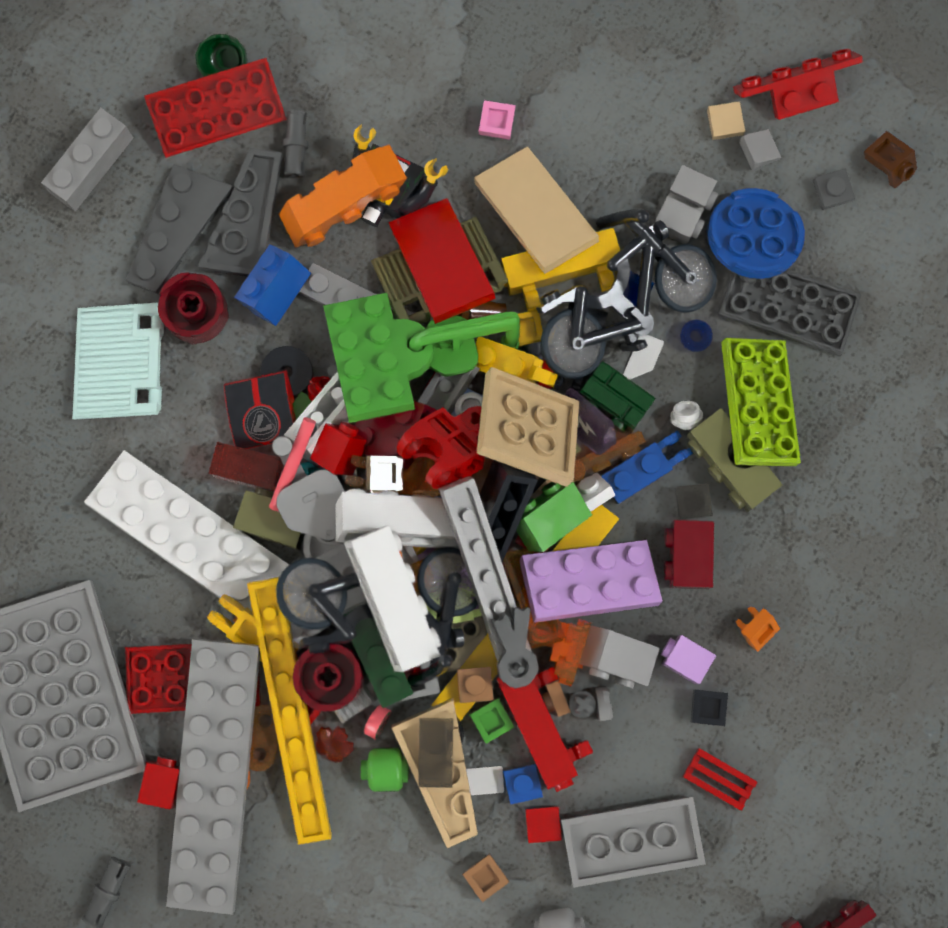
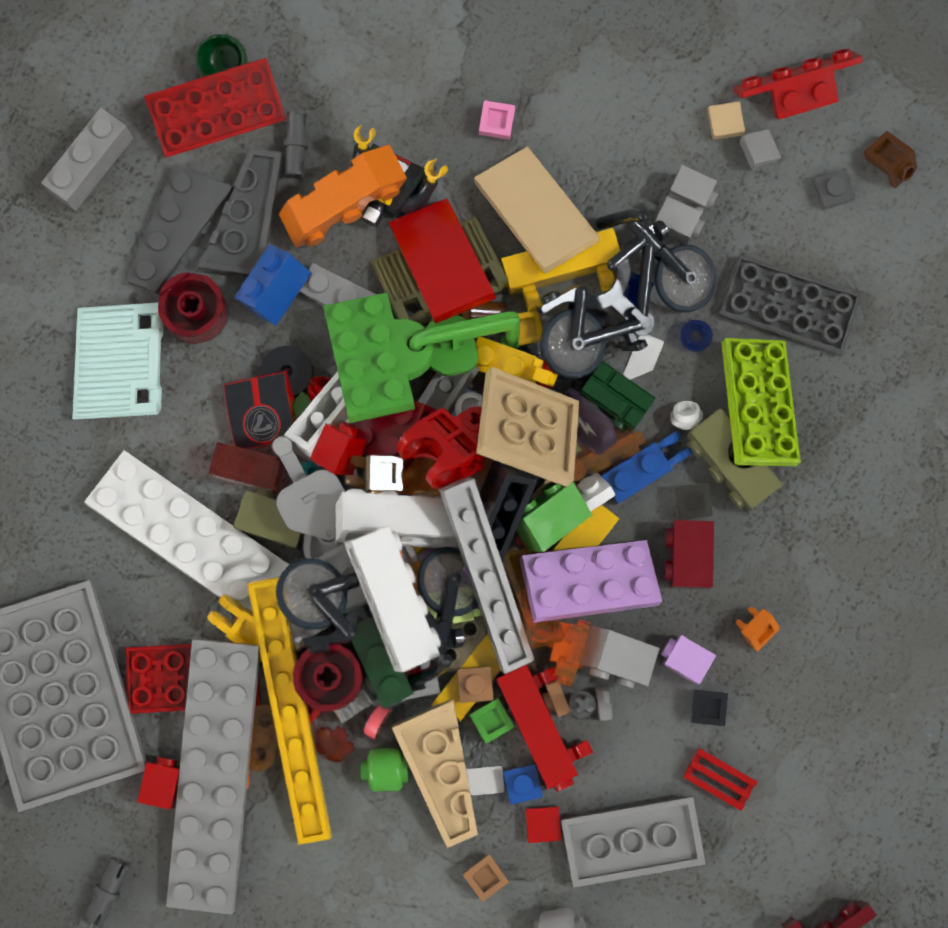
coral bar [269,417,316,512] -> none
clear smoke tile [418,718,453,788] -> none
dark grey piece [491,607,538,688] -> none
blue tile [707,188,805,279] -> none

